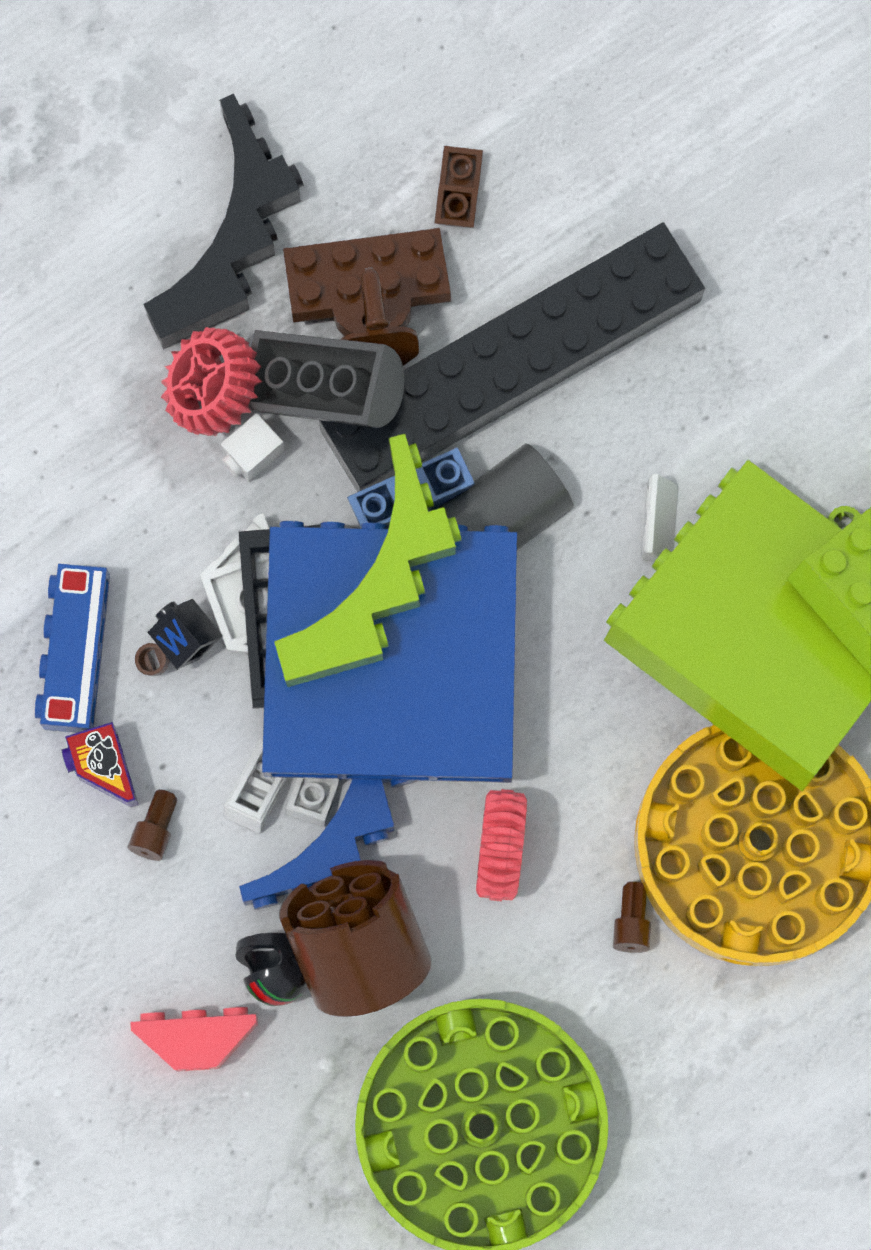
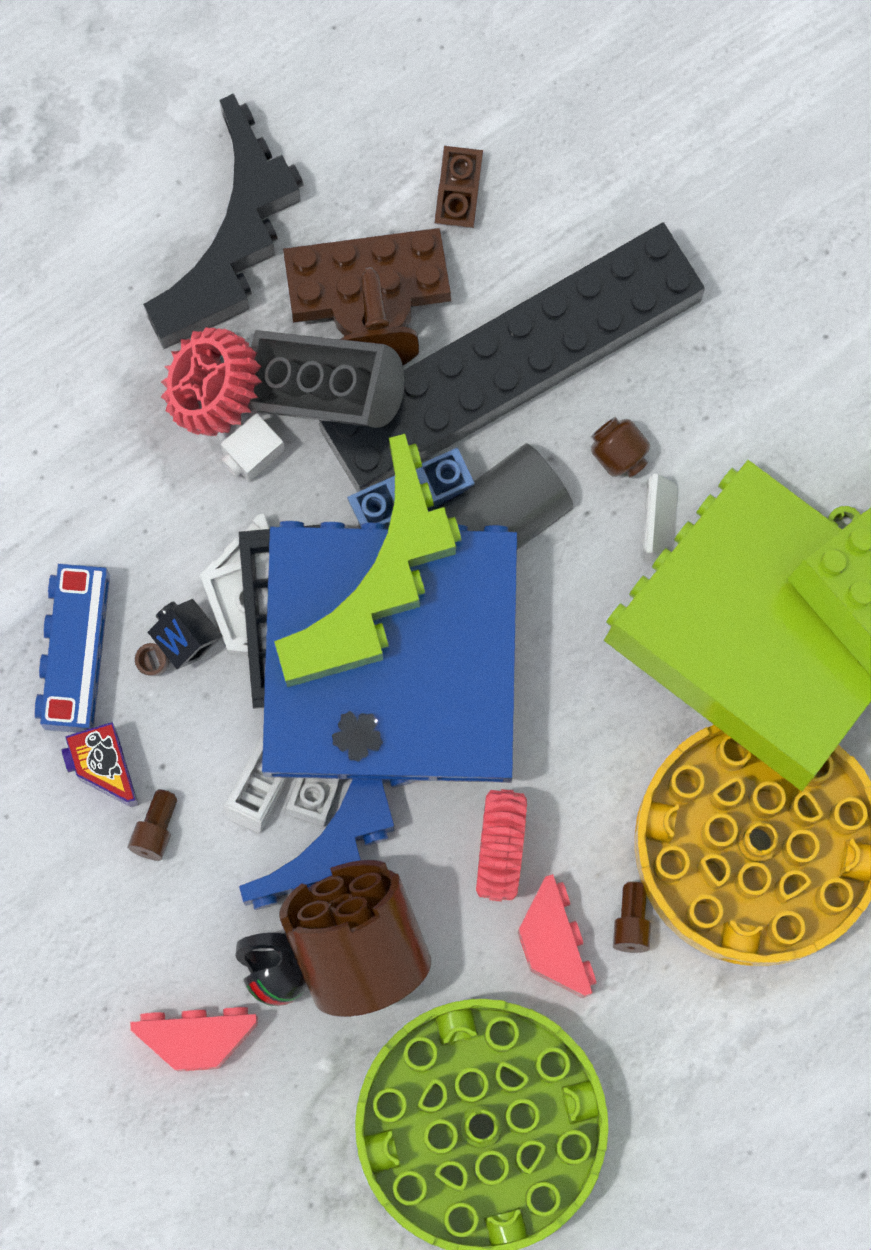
none -> clear smoke plant [332,711,383,762]
none -> coral slope [517,874,596,998]
none -> reddish brown head [591,417,650,478]

